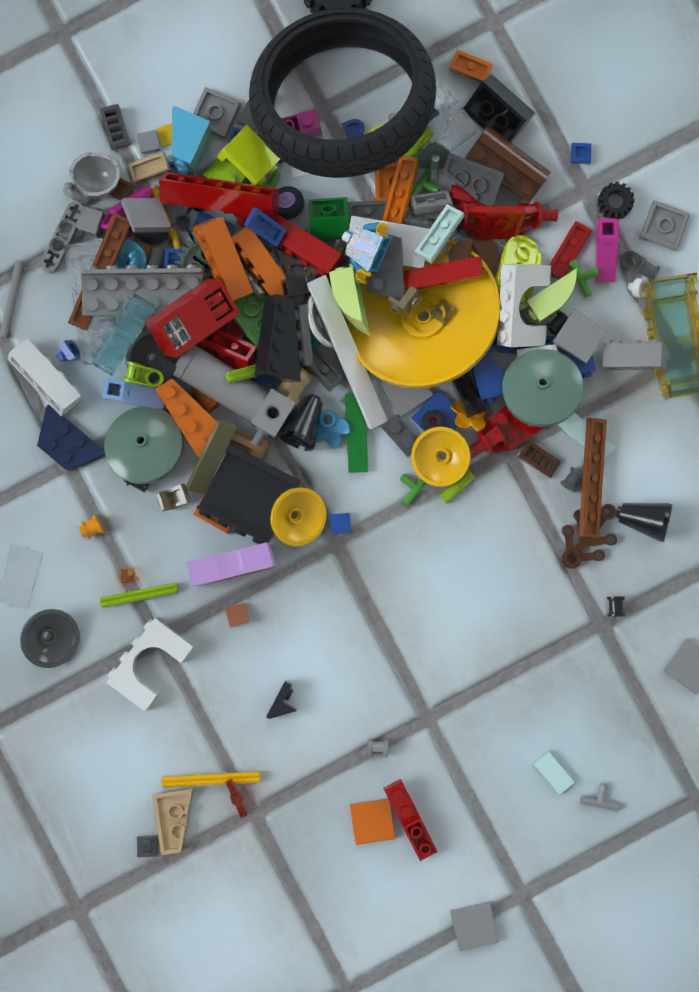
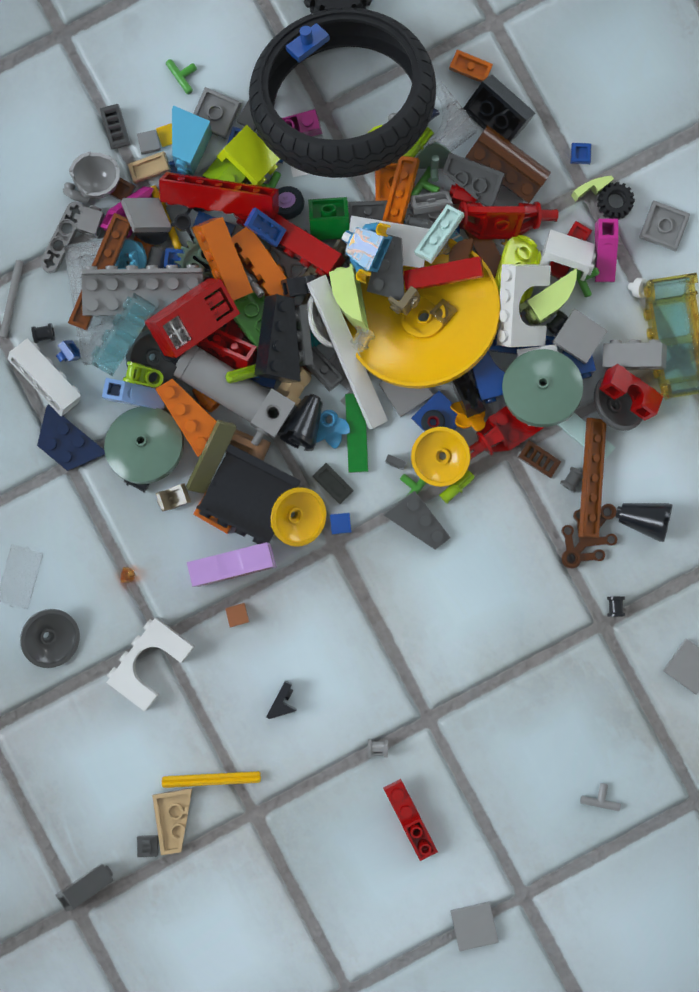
light orange brick [79,514,104,539] -> none
lime axle [100,583,178,608] -> none
clear red bar [225,779,247,818] -> none
blue tile [342,119,365,139] -> none
orange tile [350,798,395,845] -> none
dark grey plate [381,414,417,457] -> none
light aqua tile [533,751,575,795] -> none
dark grey connector [620,251,661,282] -> none
none -> black bush [31,323,55,343]
none -> dark grey slope [55,864,114,911]
none -> bright green piece [166,59,197,94]
none -> blue tile [286,23,330,63]
none -> pearl dark grey tile [312,463,354,504]
none -> clear brick [350,326,375,352]
none -> dark grey wing [383,491,451,550]
none -> dark grey tile [385,454,406,470]
none -> white panel [540,229,596,281]
none -> yellowish green slope [571,176,614,201]
none -> dark grey dish [594,378,642,431]
none -> red arch [599,364,664,421]

